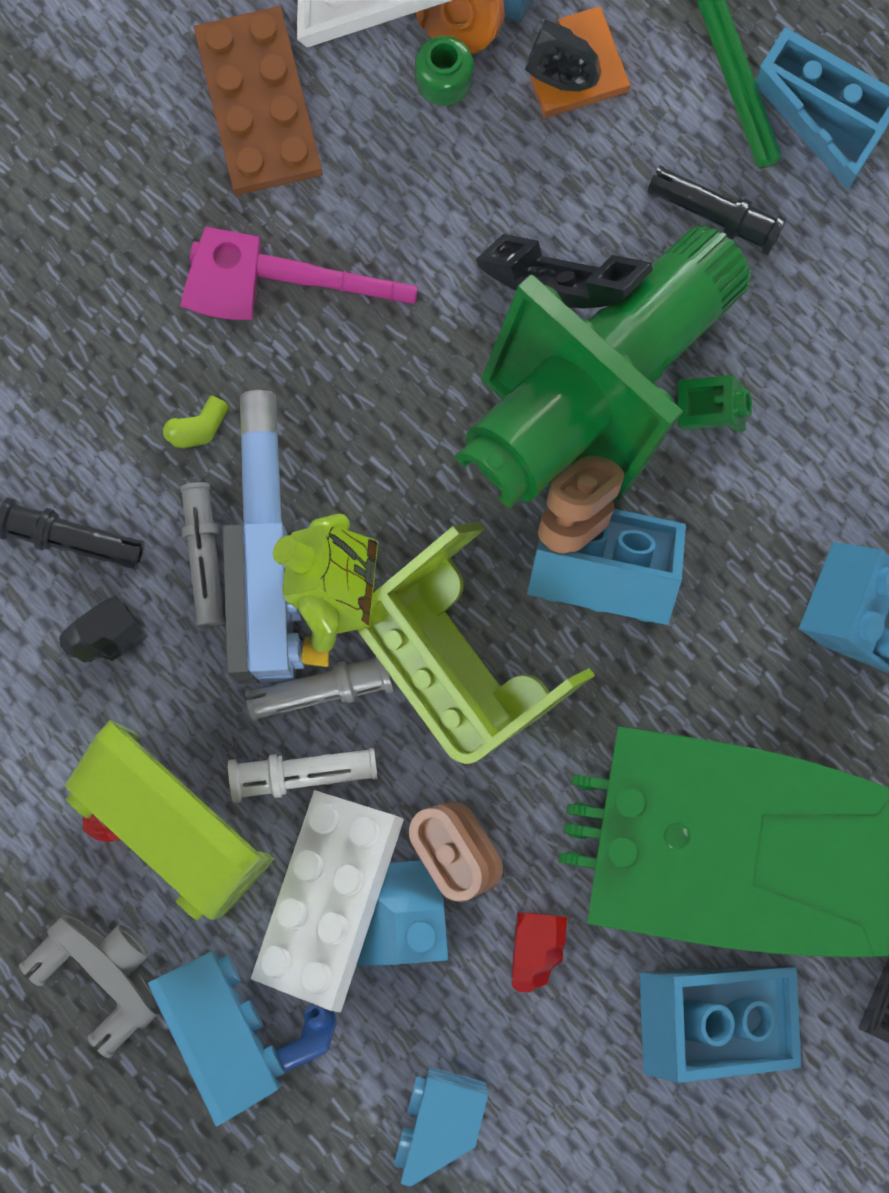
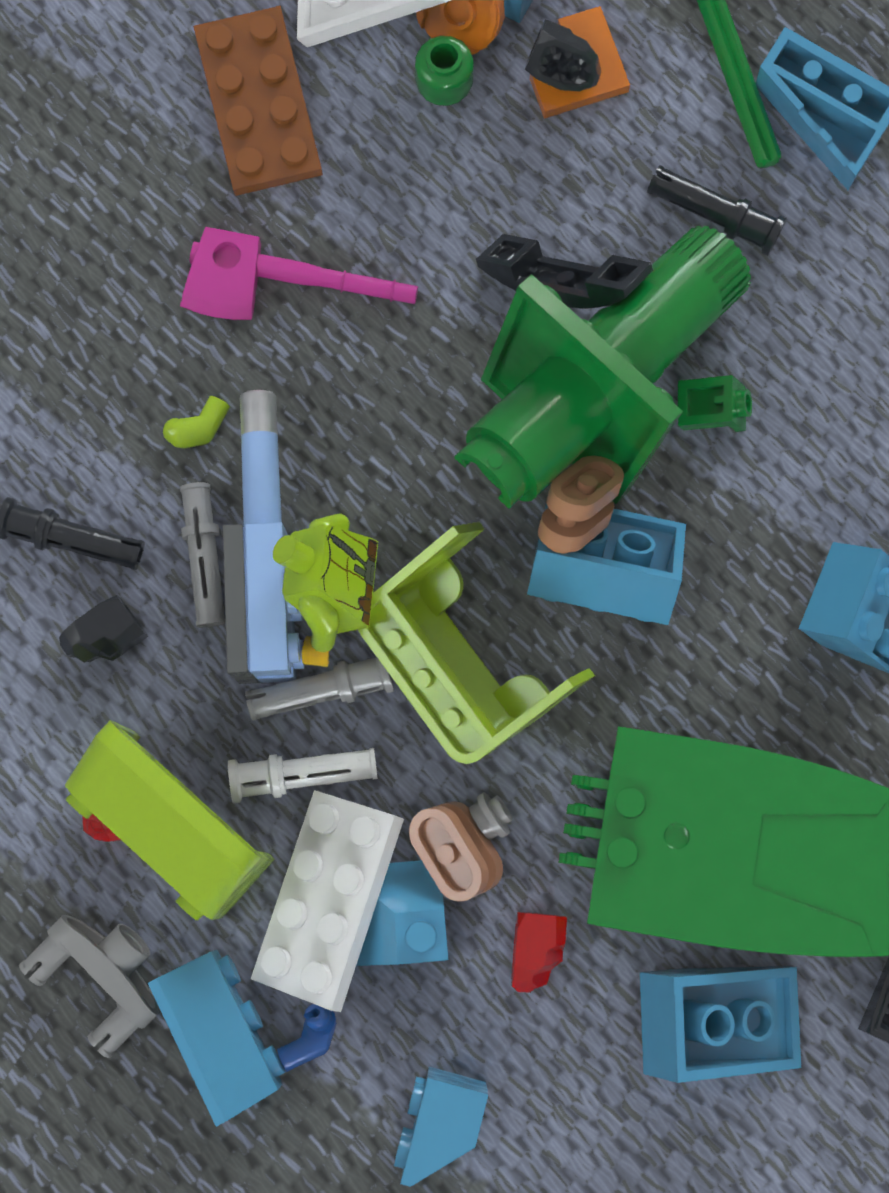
none -> light grey plate [469,792,513,840]

